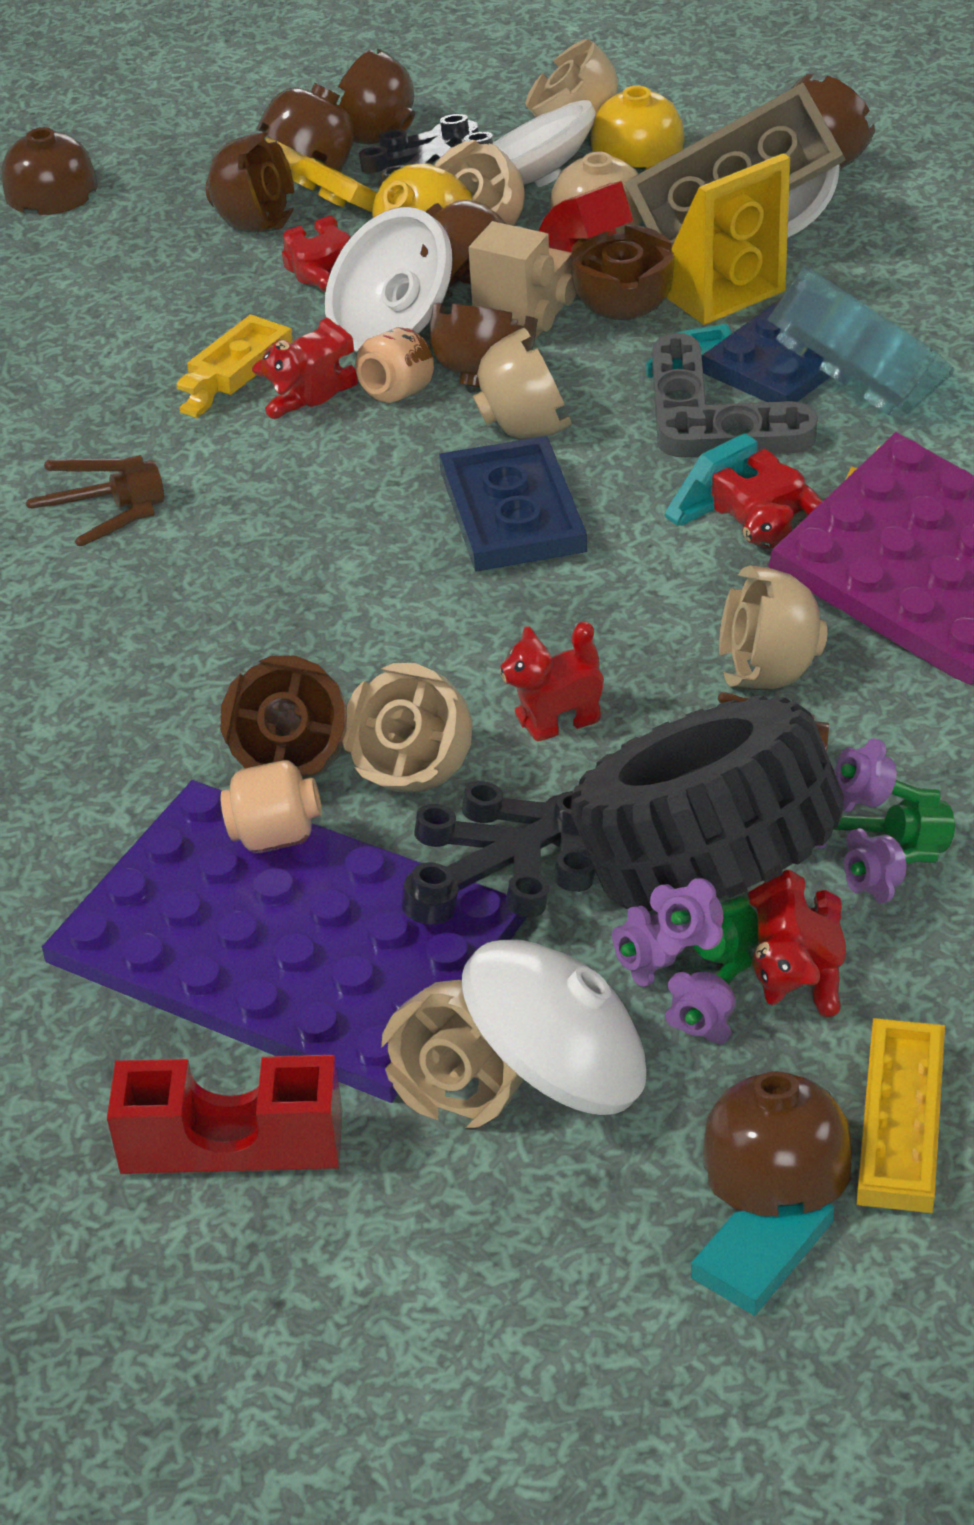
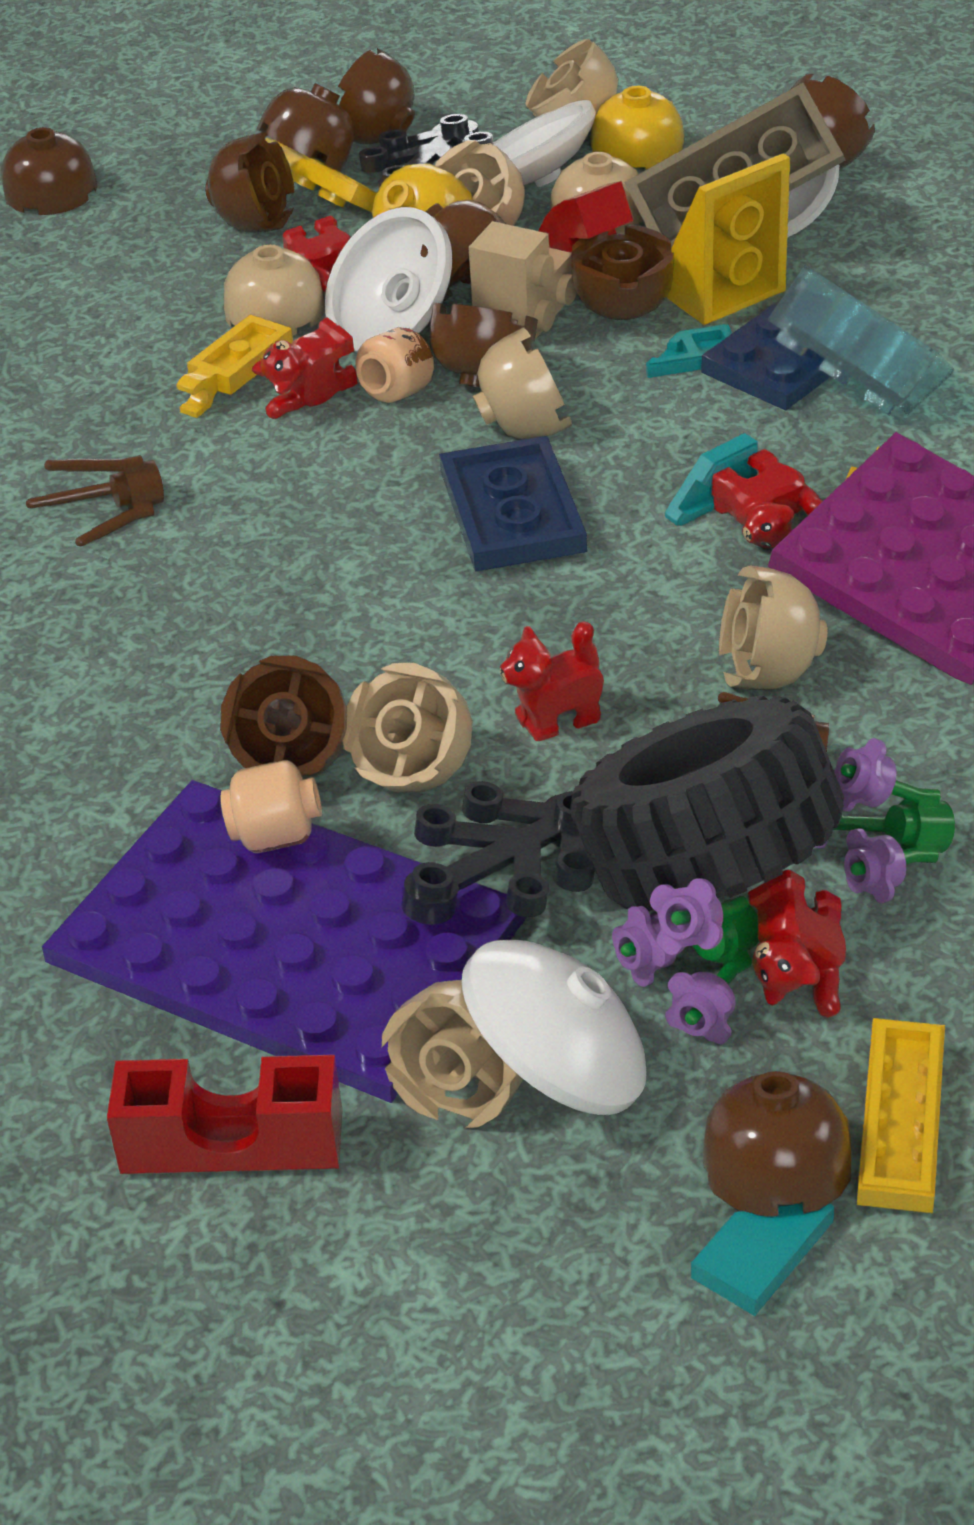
dark grey beam [652,333,818,457] -> none
none -> tan cylinder [224,245,325,336]

